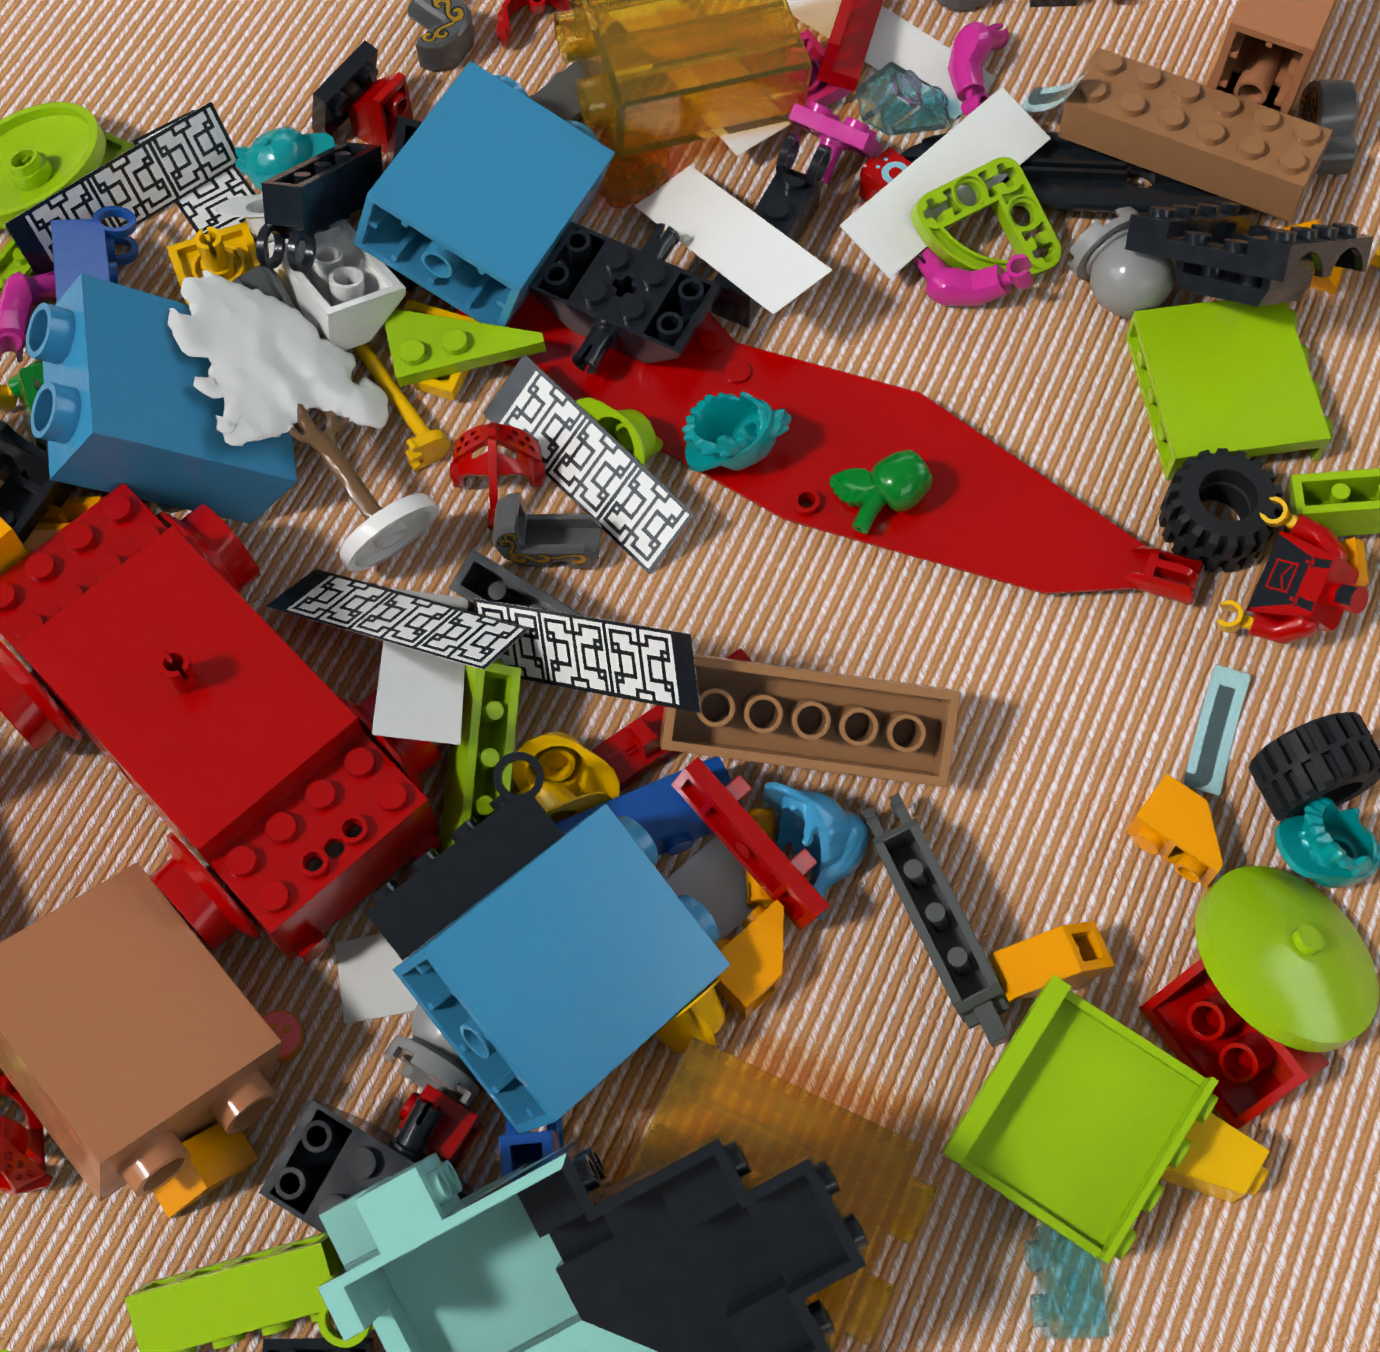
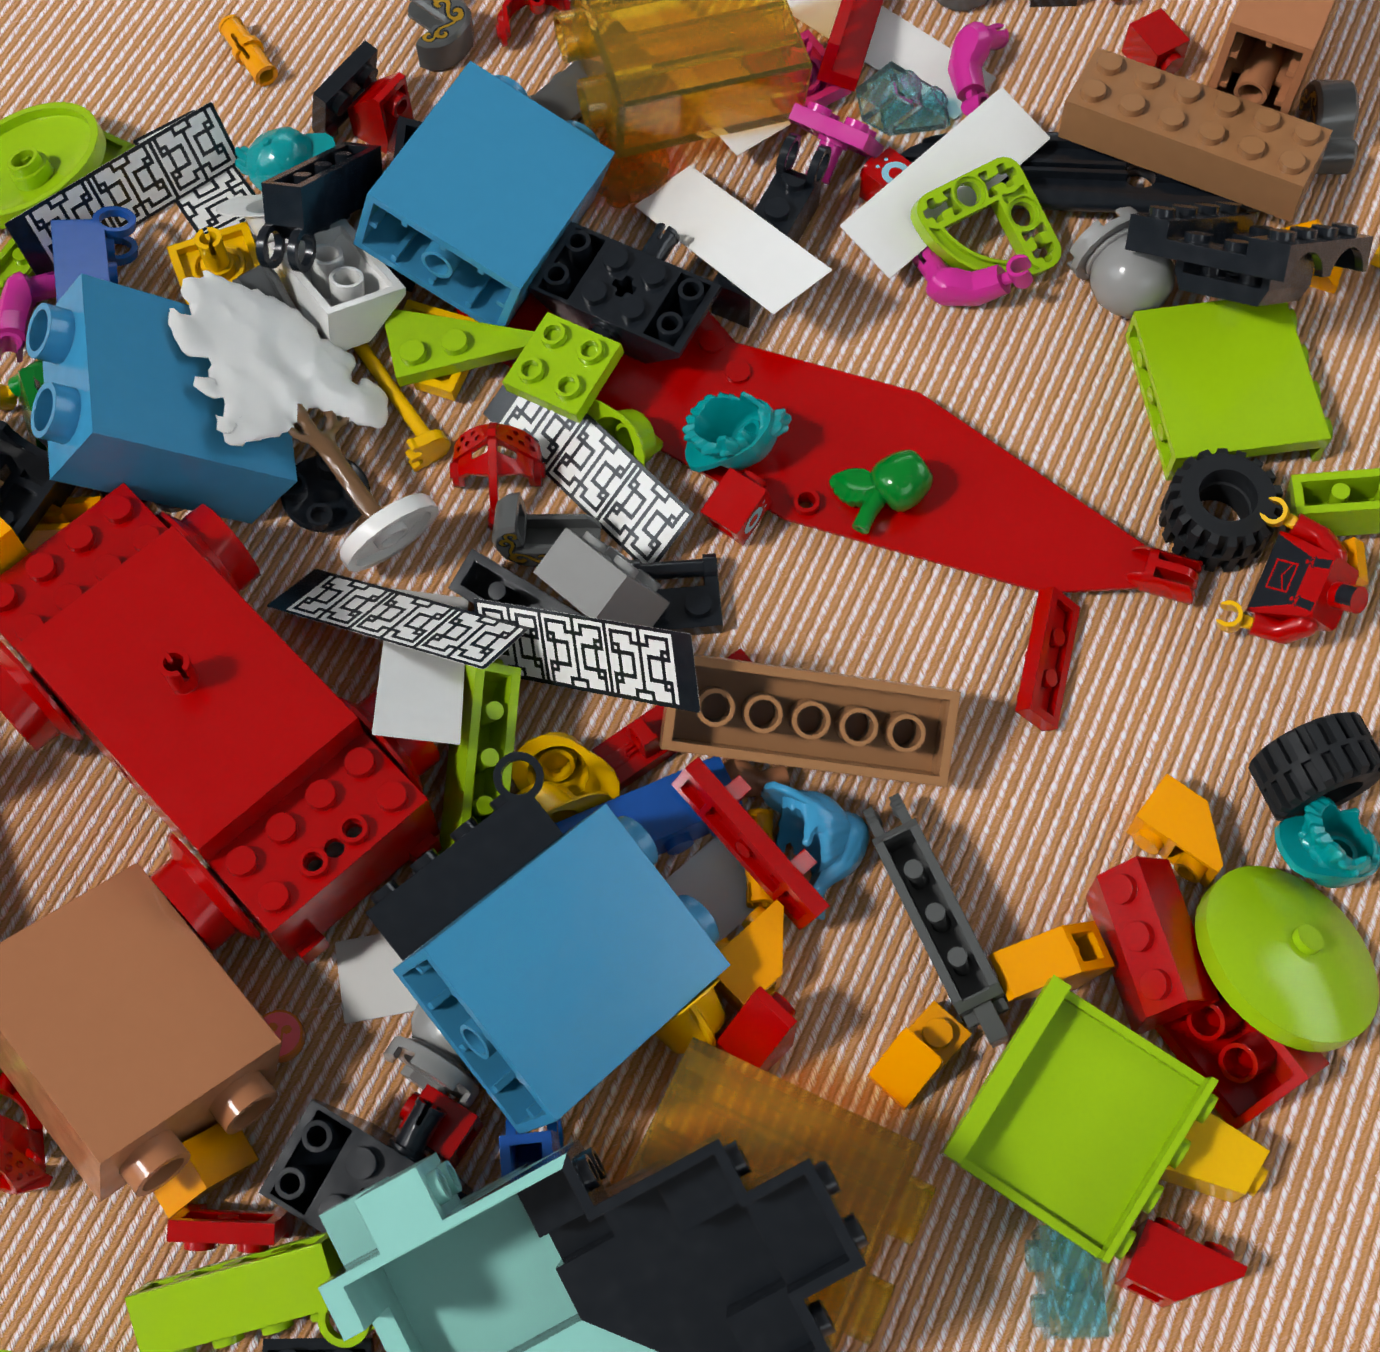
clear light blue sticker [1021,68,1090,113] -> none
clear light blue sticker [1184,665,1251,796] -> none
none -> red plate [167,1203,295,1253]
none -> light orange pin [218,14,278,87]
none -> black dish [281,454,370,533]
none -> lime plate [502,312,624,424]
none -> light grey brick [533,527,670,627]
none -> black plate [630,553,723,635]
none -> red brick [700,467,772,546]
none -> red slope [716,986,798,1088]
none -> nougat arm [722,758,790,798]
none -> light orange slope [867,1000,972,1110]
none -> red plate [1015,586,1081,731]
none -> red slope [1086,856,1220,1035]
none -> red slope [1115,1217,1248,1308]
none -> red brick [1121,8,1190,74]

